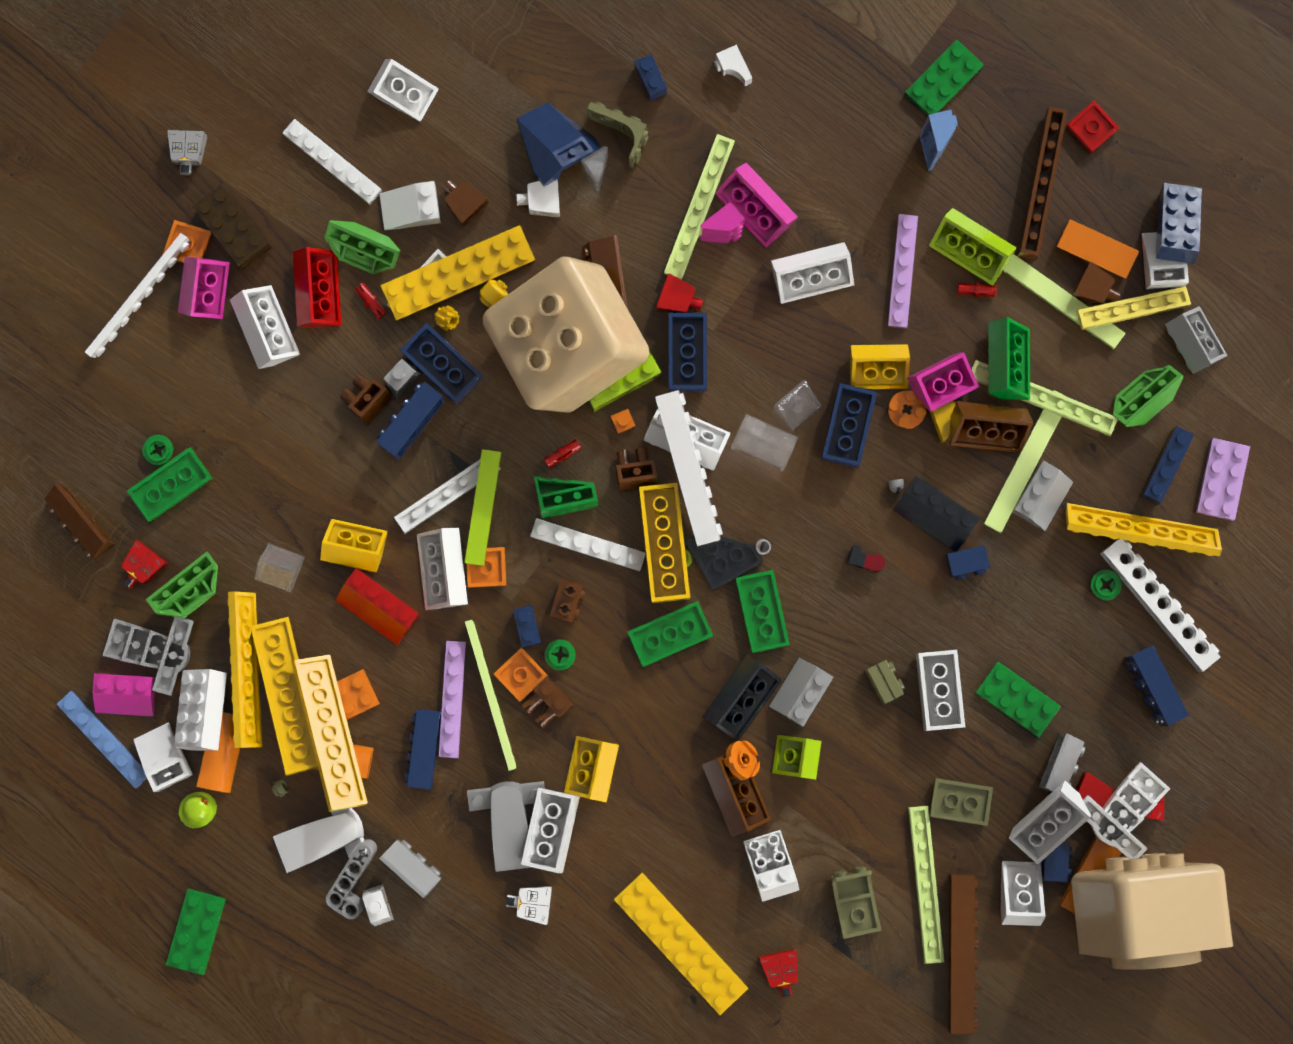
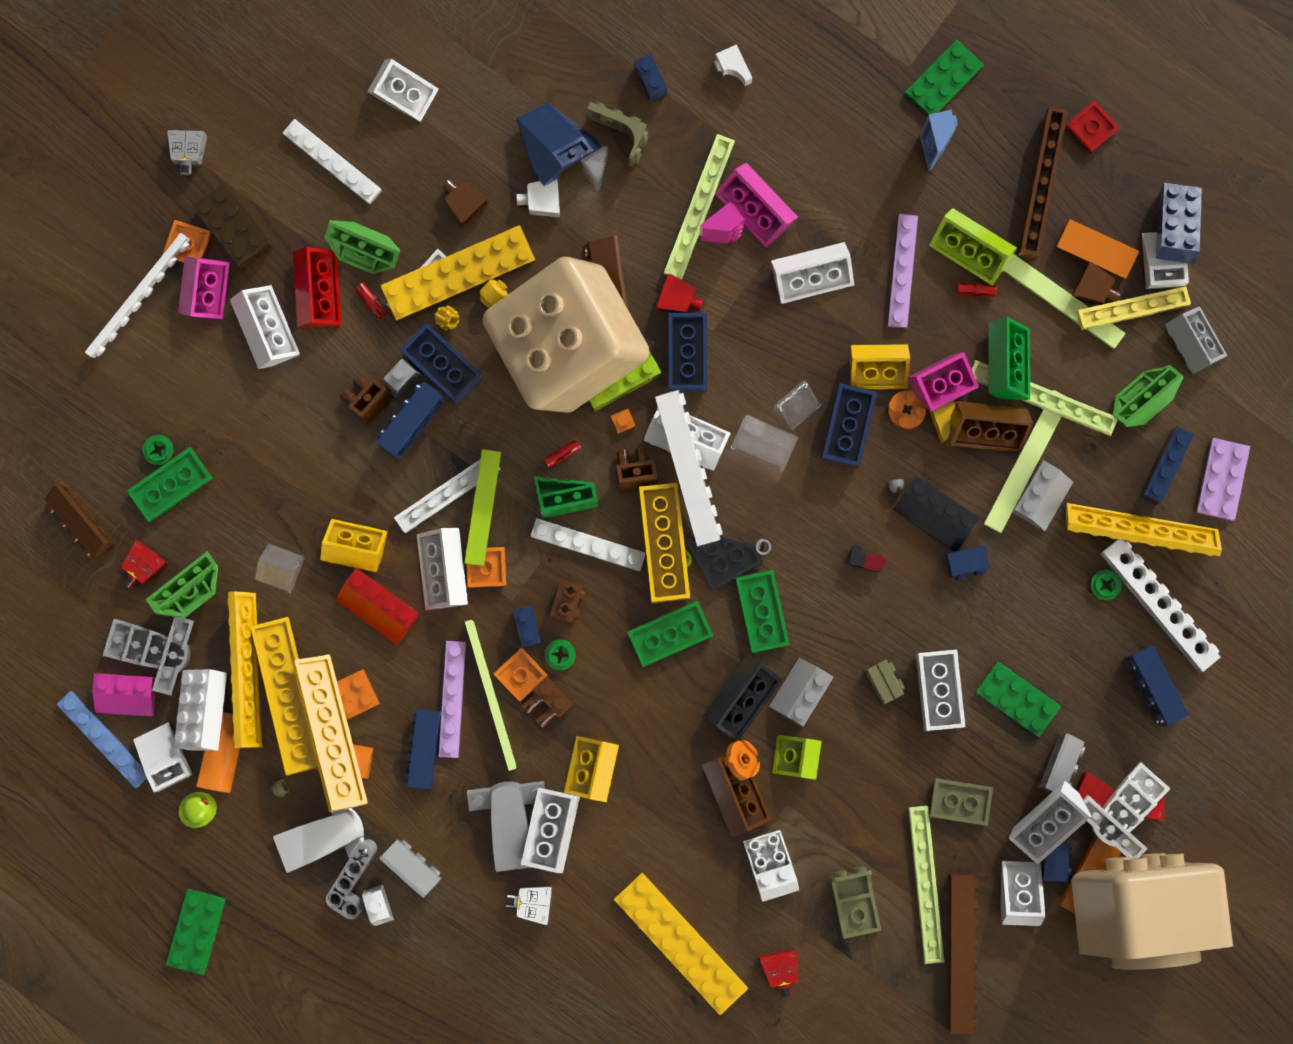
white slope [379,181,441,231] -> none

